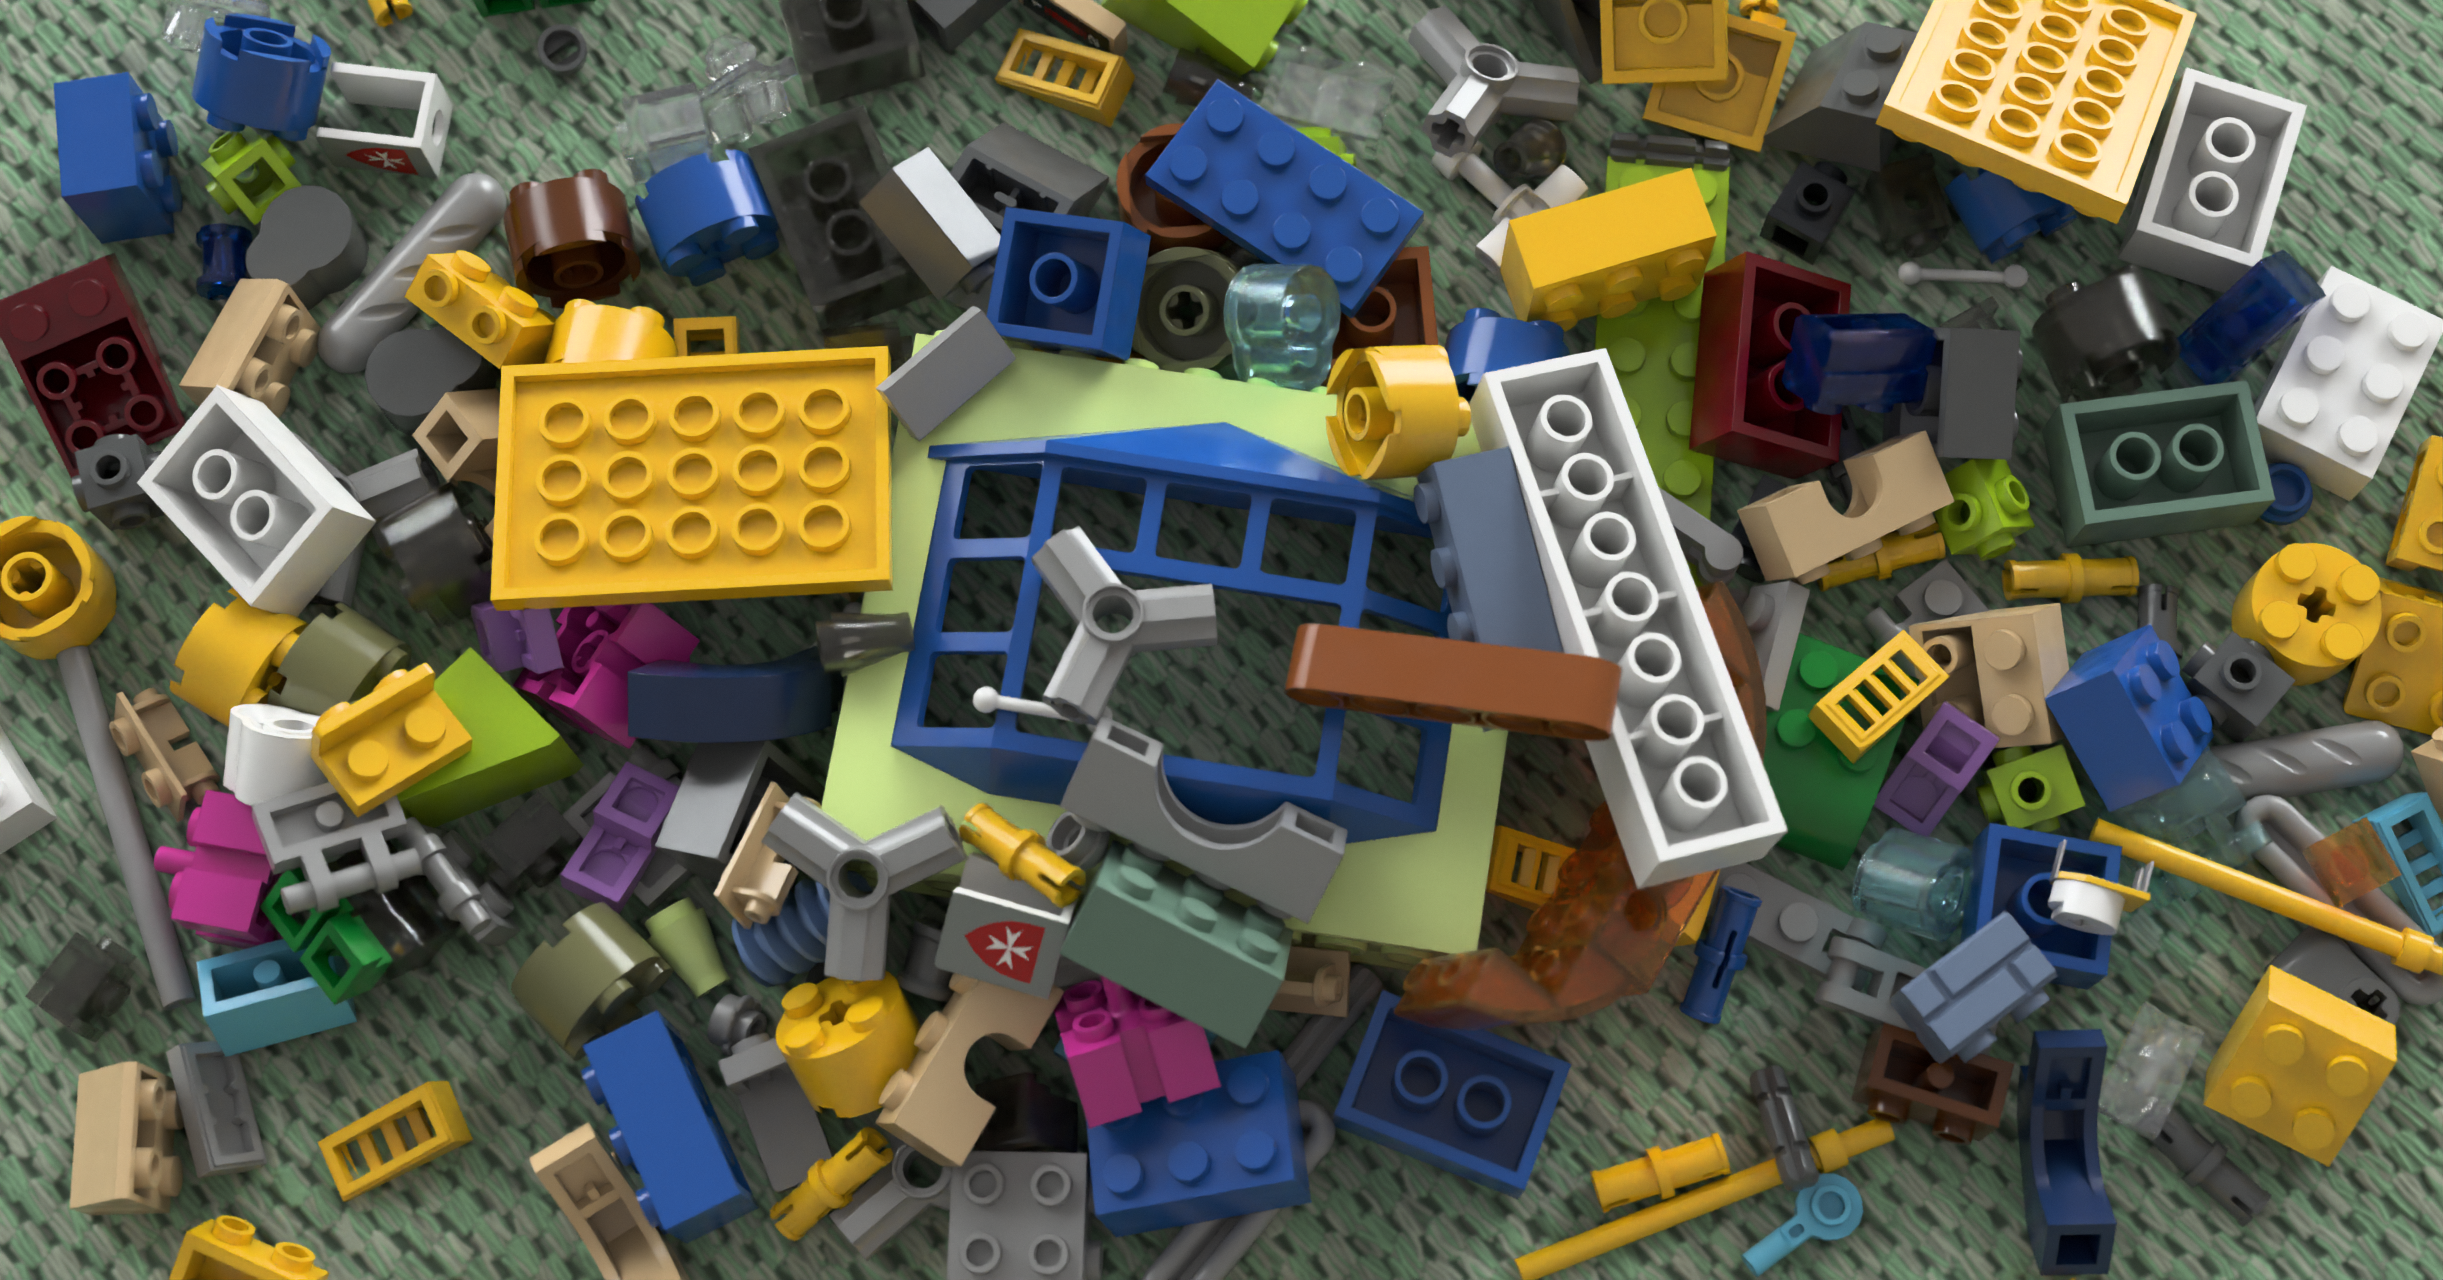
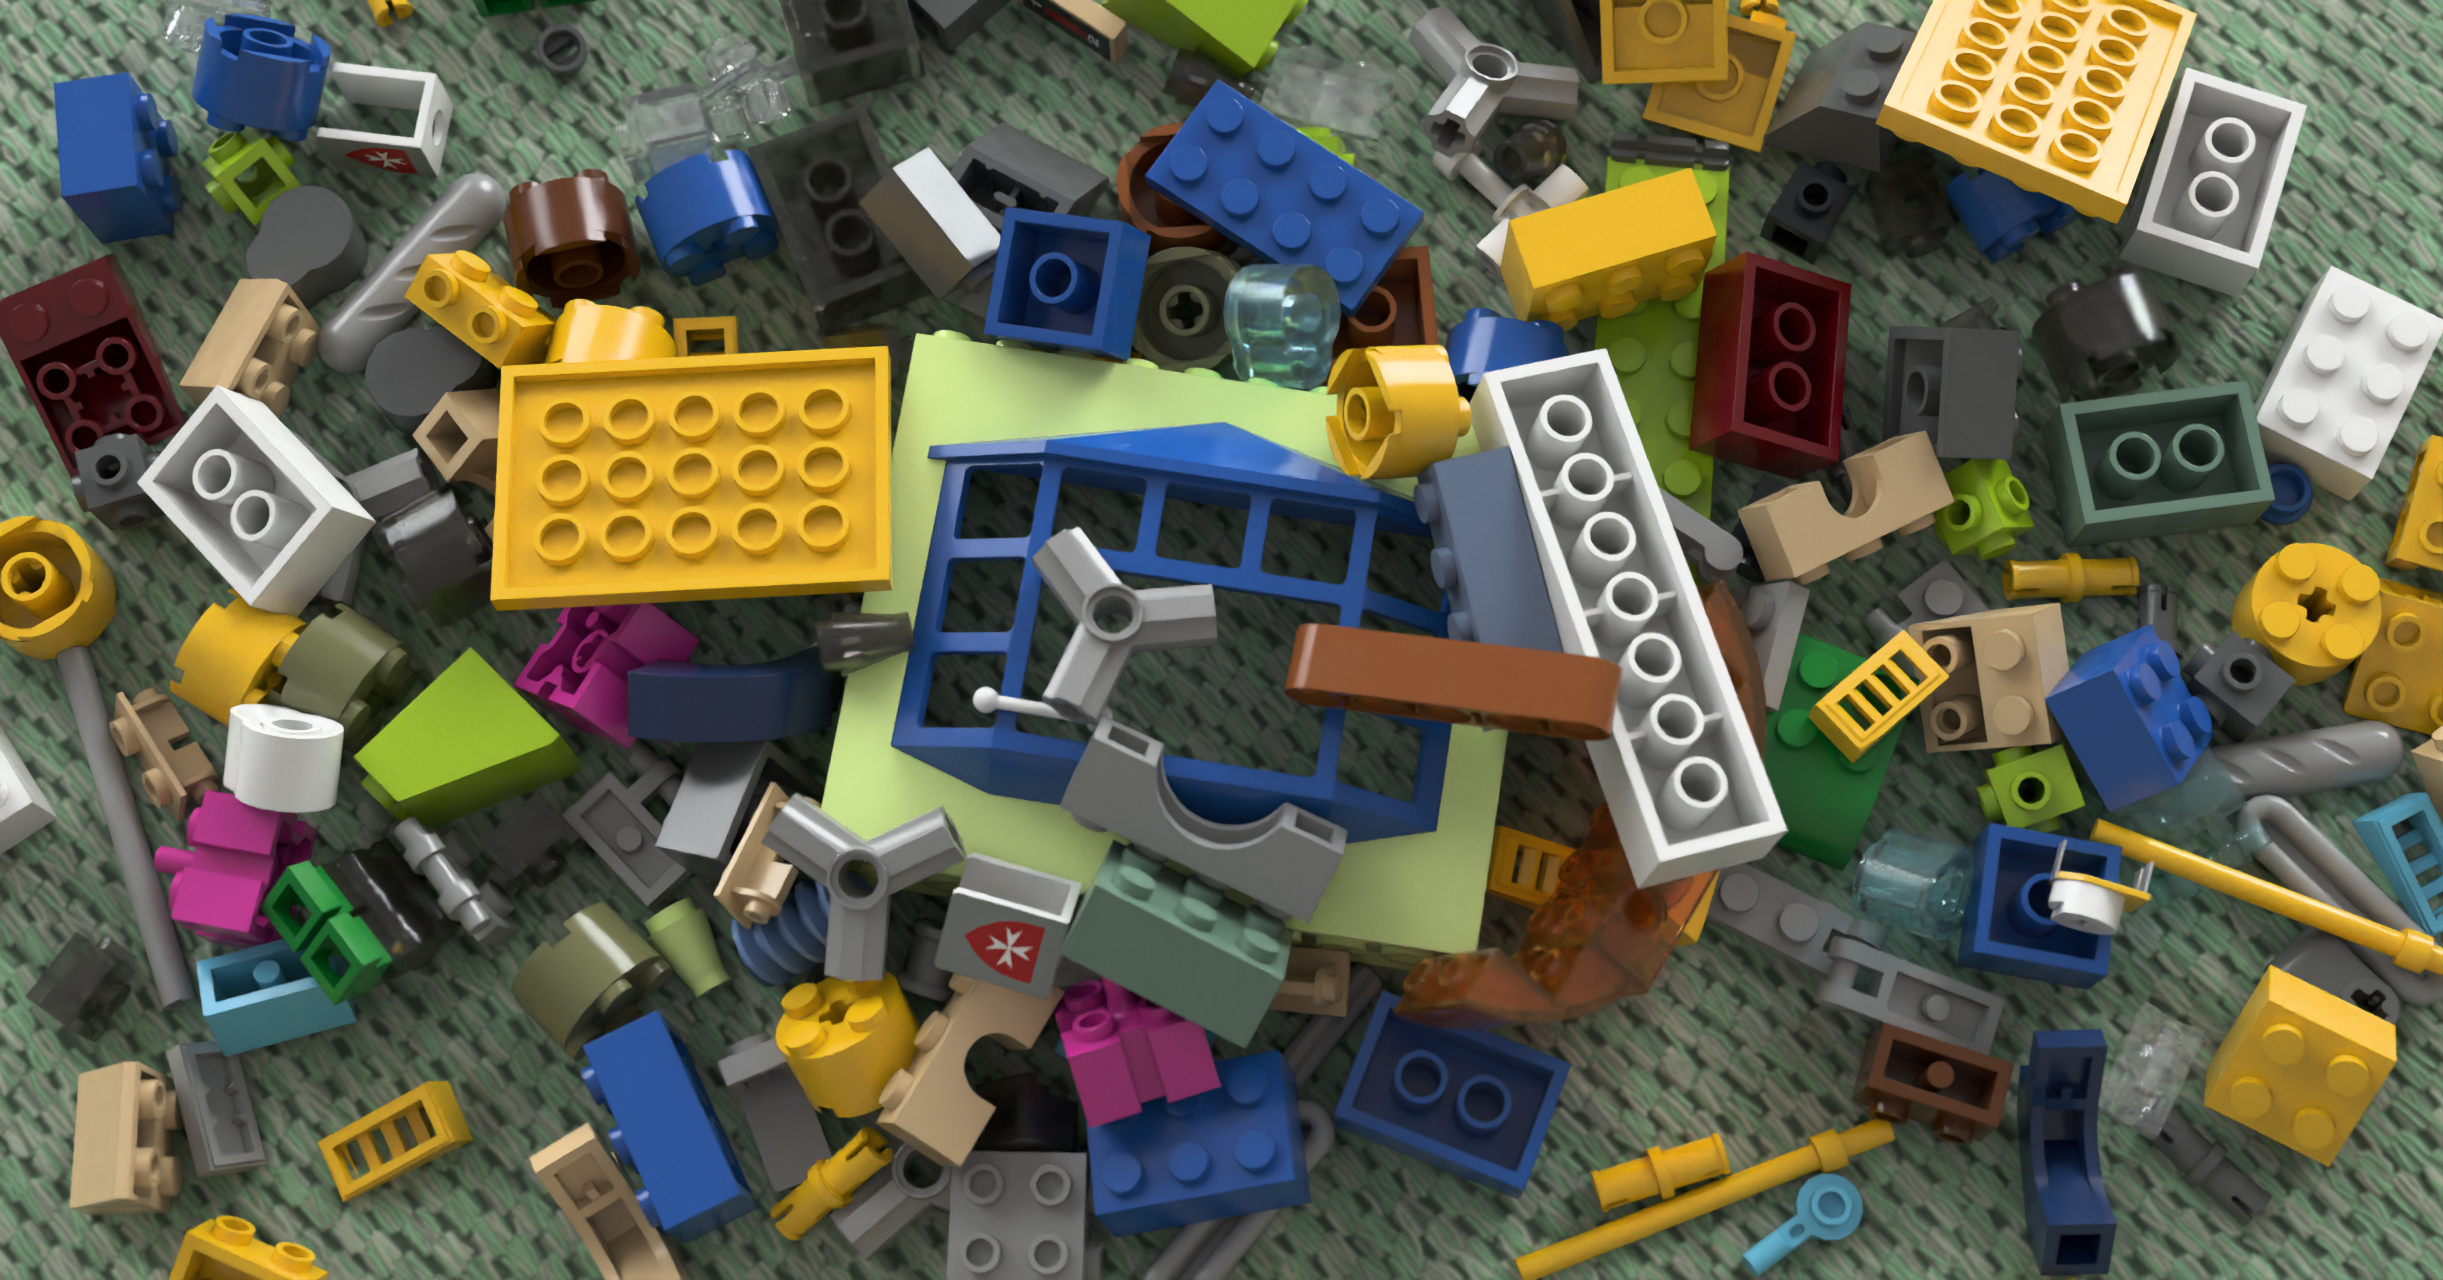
clear blue bush [196,223,253,300] -> none
light grey plate [252,782,422,915] -> none
yellow bracket [311,663,473,818] -> none
medium lavender slope [469,601,564,674] -> none
medium lavender slope [560,761,680,914] -> none
light grey plate [707,994,767,1057] -> none
light grey tile [875,306,1017,441] -> none
yellow pin [959,803,1086,908] -> none
yellow slope [995,28,1135,128] -> none
light grey plate [1046,811,1110,872] -> none
blue pin [1679,885,1762,1024] -> none
dark grey axle [1750,1065,1819,1192] -> none
clear blue brick [1782,313,1937,415] -> none
yellow pin [1817,522,1946,592] -> none
medium lavender slope [1874,701,2000,841] -> none
sand blue brick [1889,911,2057,1064] -> none
white hinge [1898,261,2028,289] -> none
clear blue brick [2171,250,2326,385] -> none
clear orange plate [2302,817,2402,908] -> none

